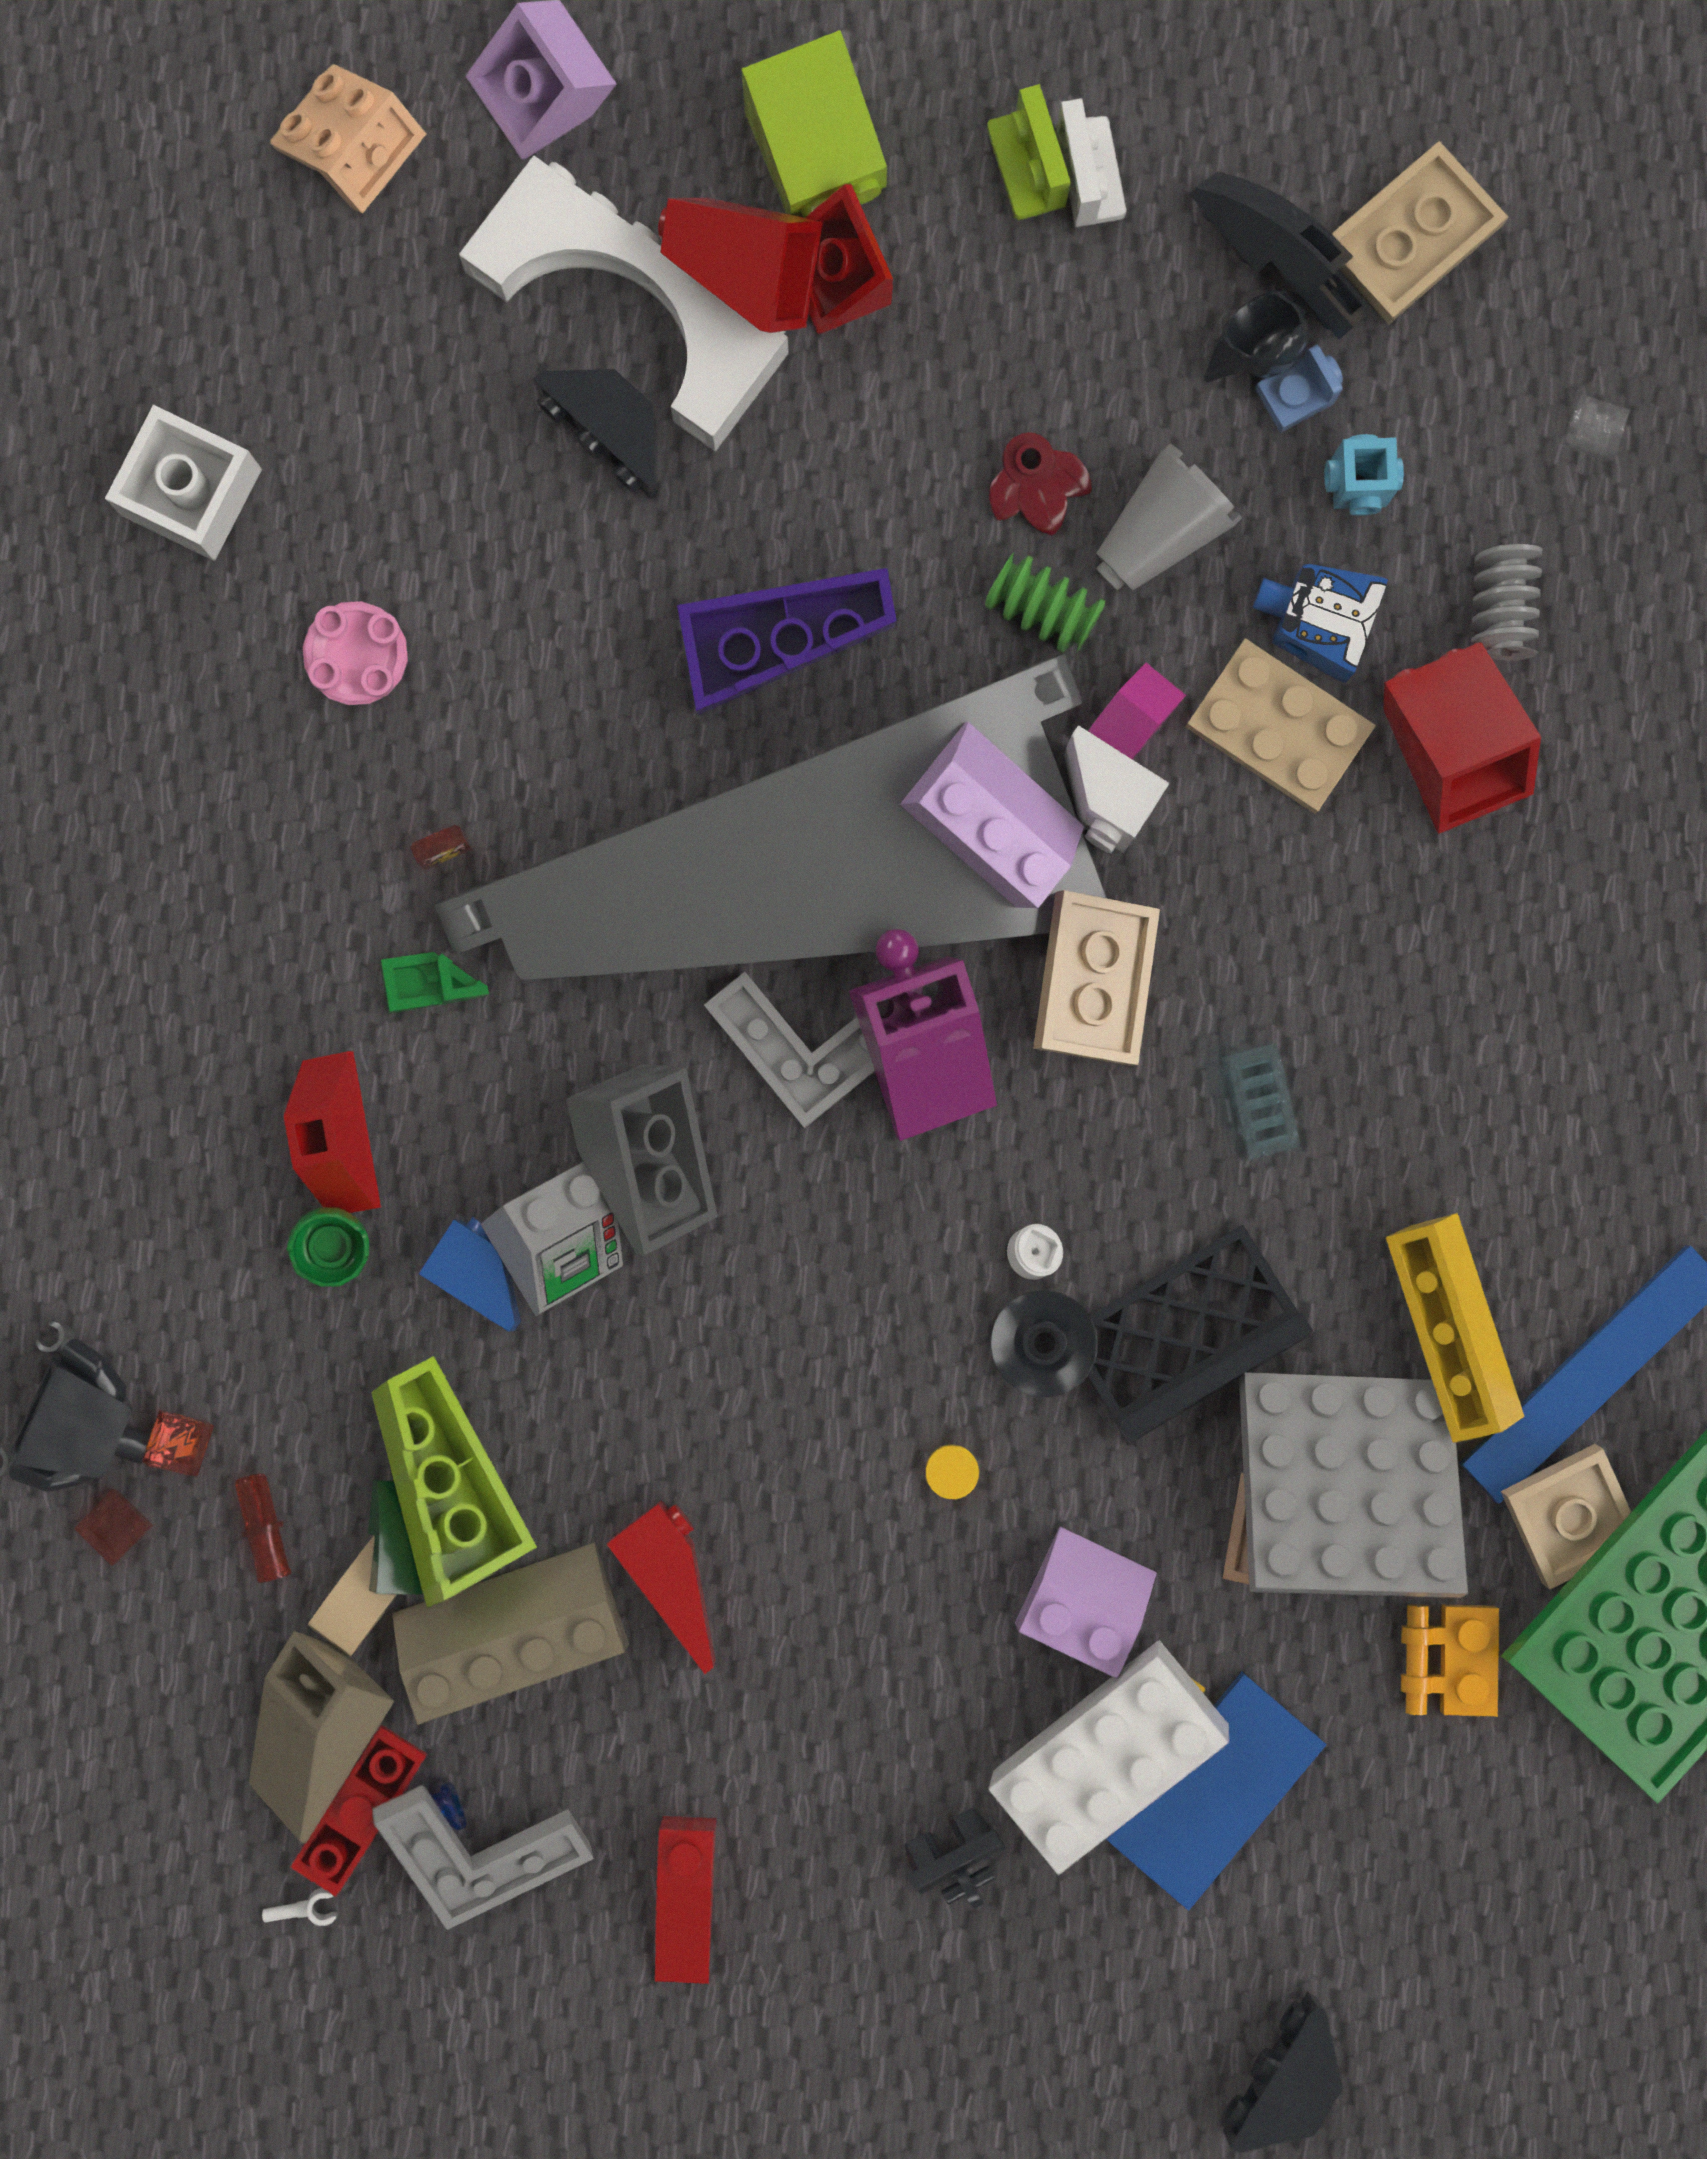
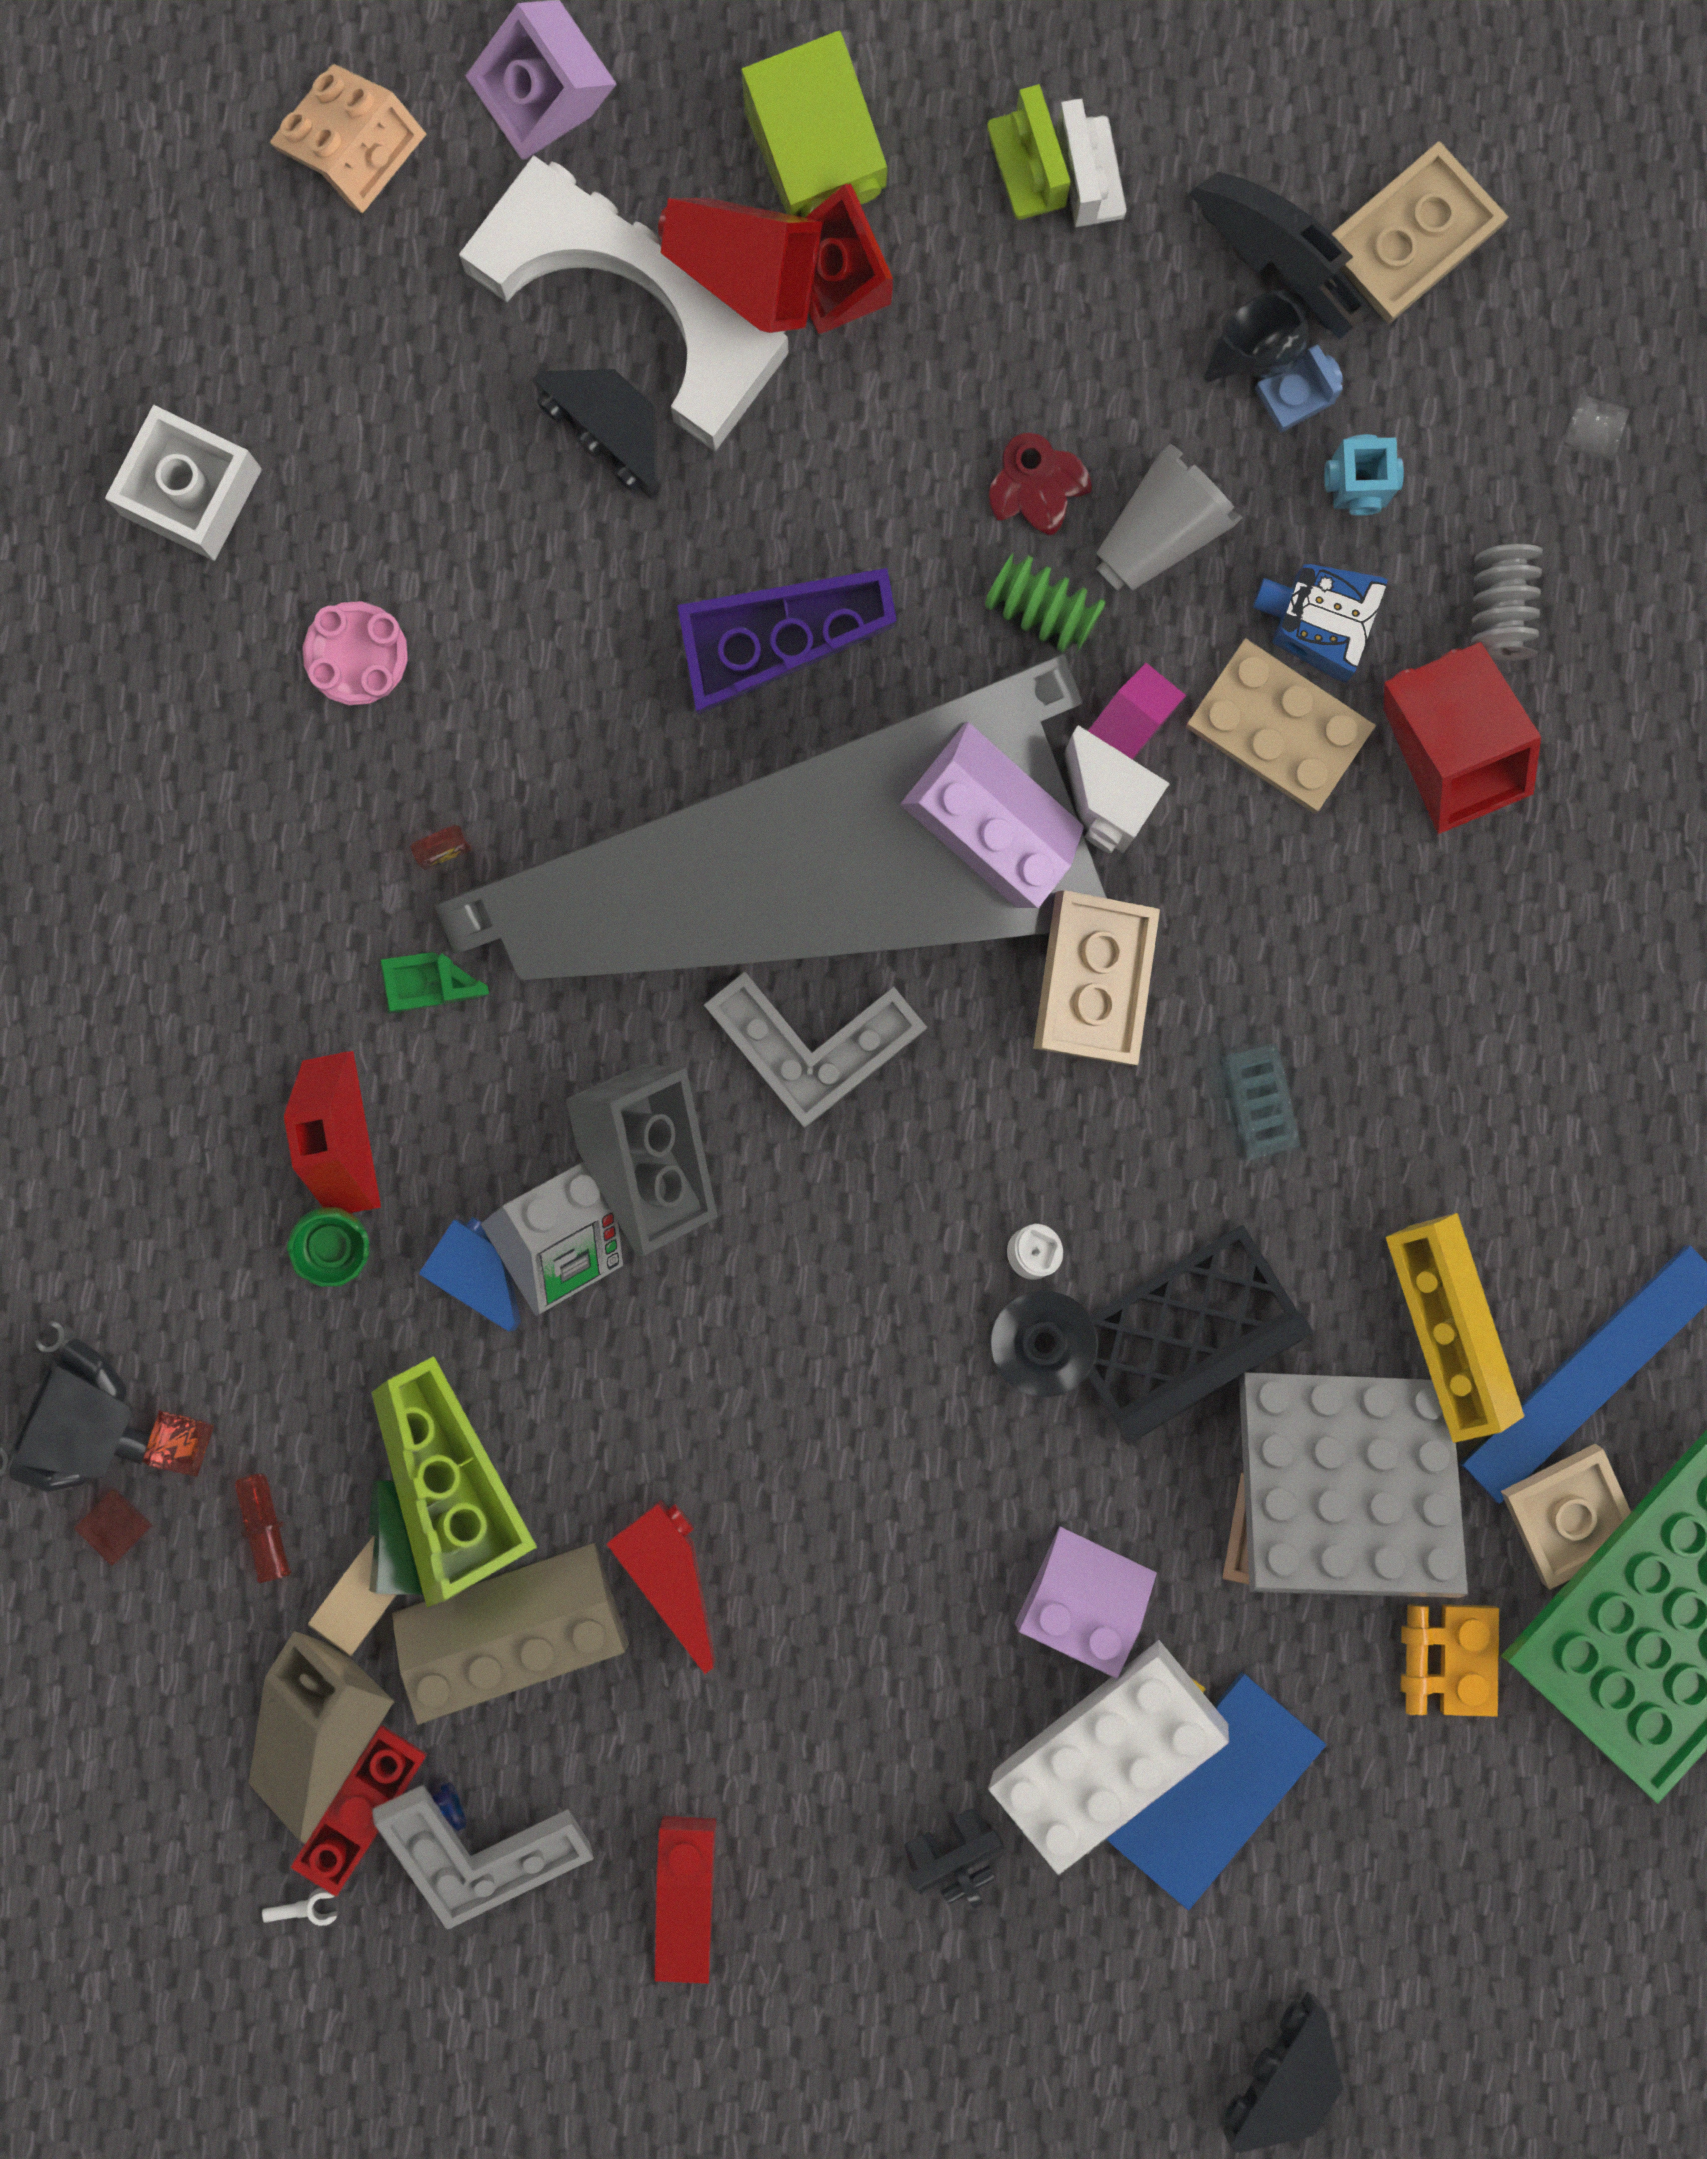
magenta slope [849,929,997,1141] -> none
yellow tile [925,1444,979,1499] -> none

